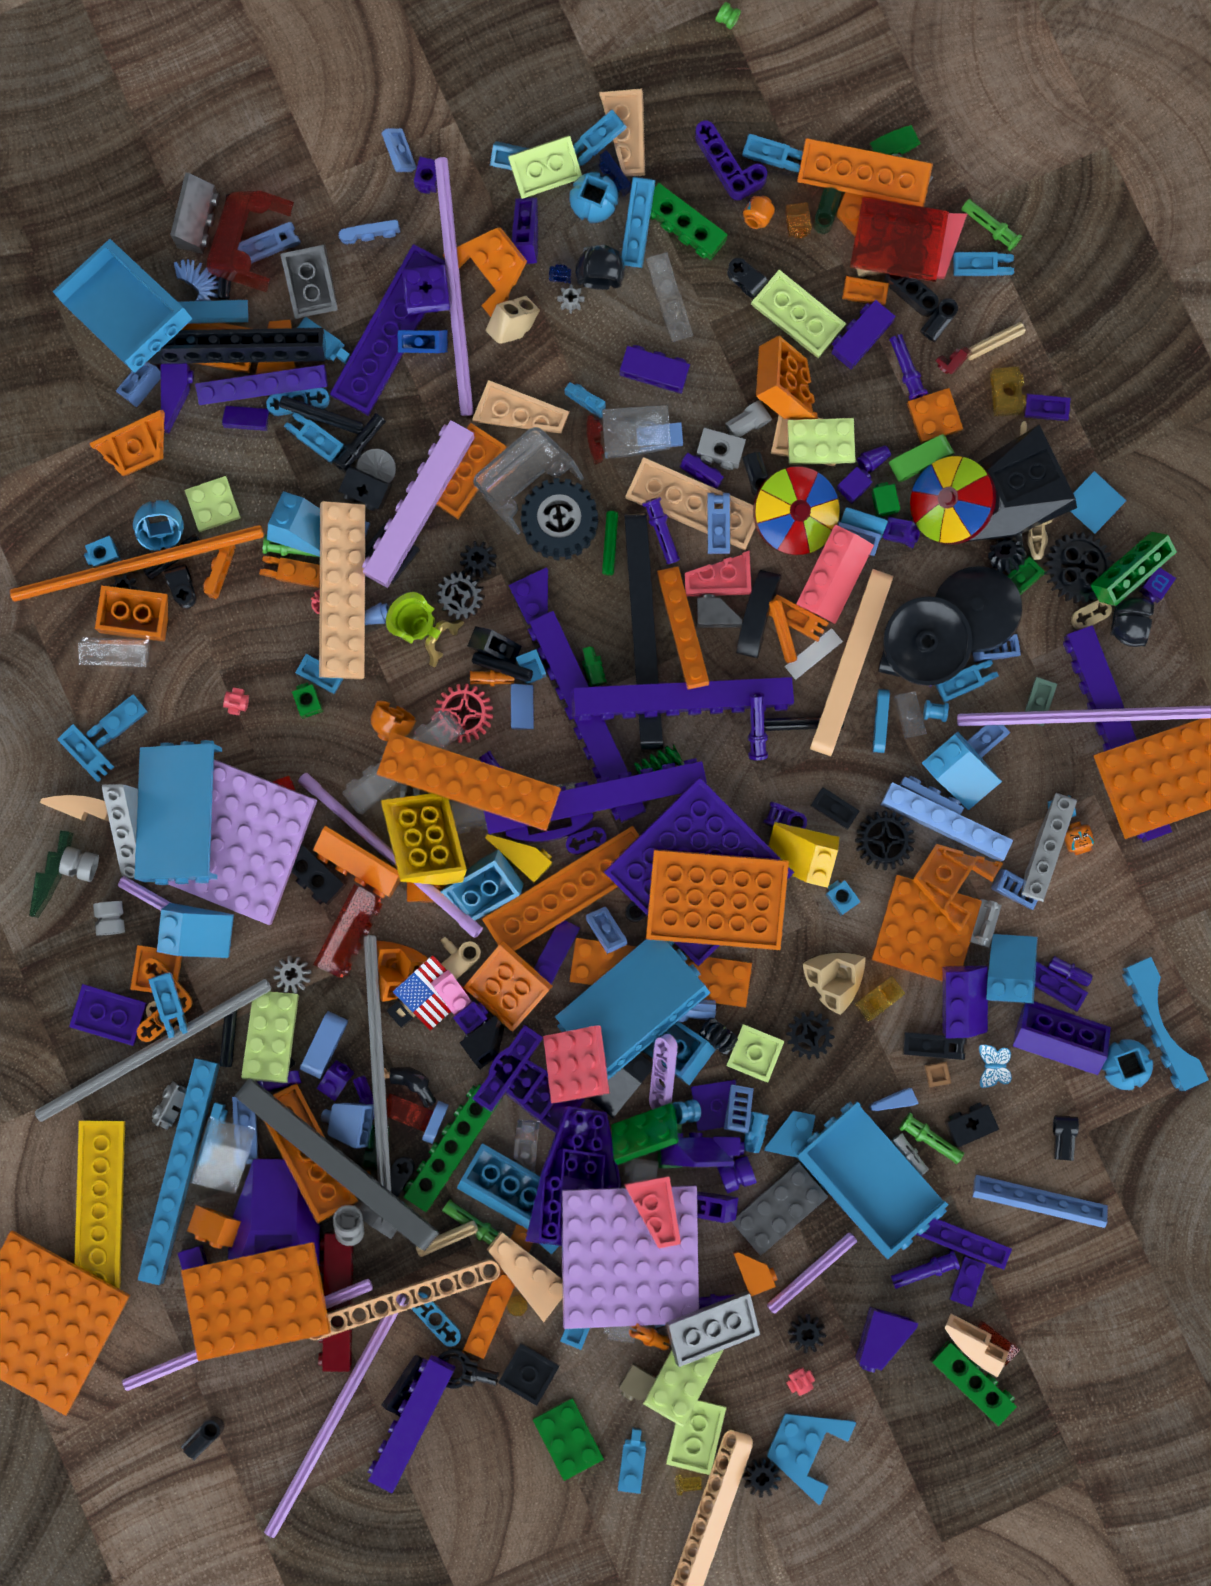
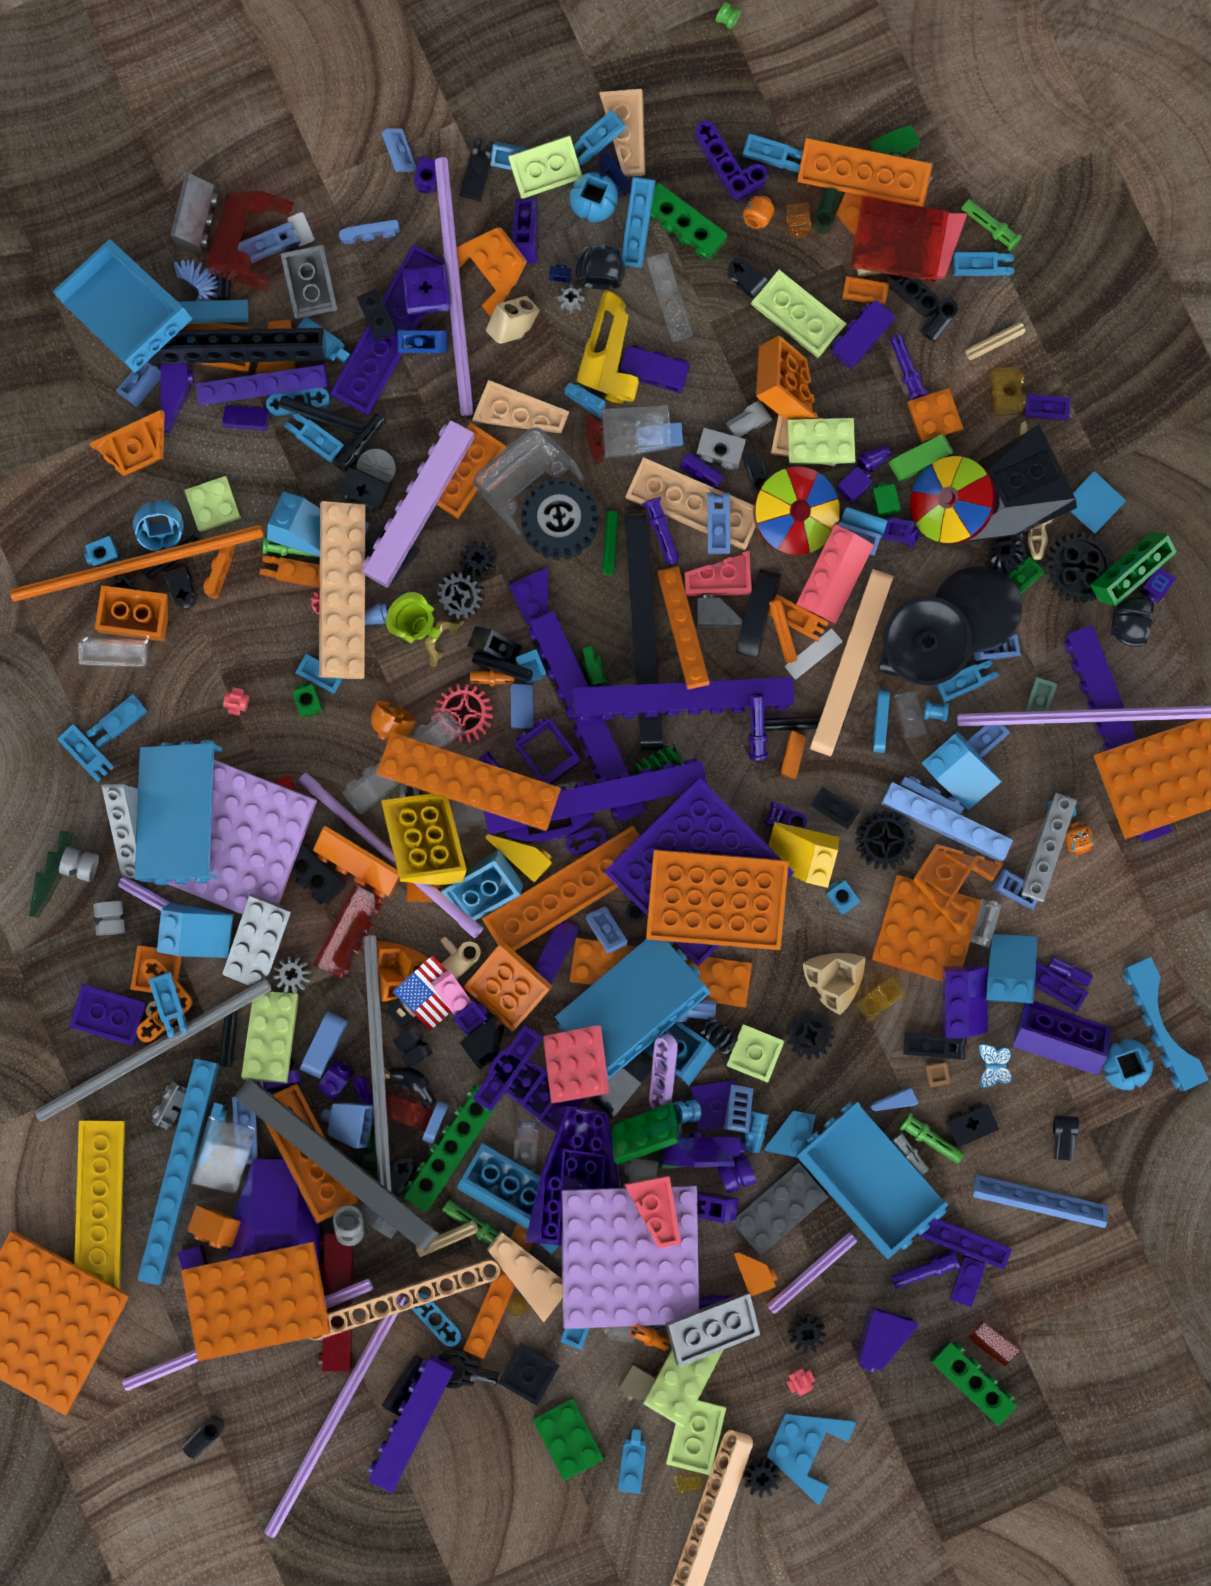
light nougat slope [40,795,109,822] -> none
dark red bracket [935,347,972,375] -> none
light nougat slope [945,1314,1009,1377] -> none
tan beam [1071,600,1112,630] -> none
none -> plate [222,893,293,986]
none -> white sticker [287,212,315,247]
none -> black brick [356,288,396,343]
none -> black wheel [393,1026,433,1067]
none -> black hinge [460,138,494,202]
none -> dark purple window [514,718,581,785]
none -> yellow panel [576,290,639,403]
none -> orange slope [780,731,806,779]

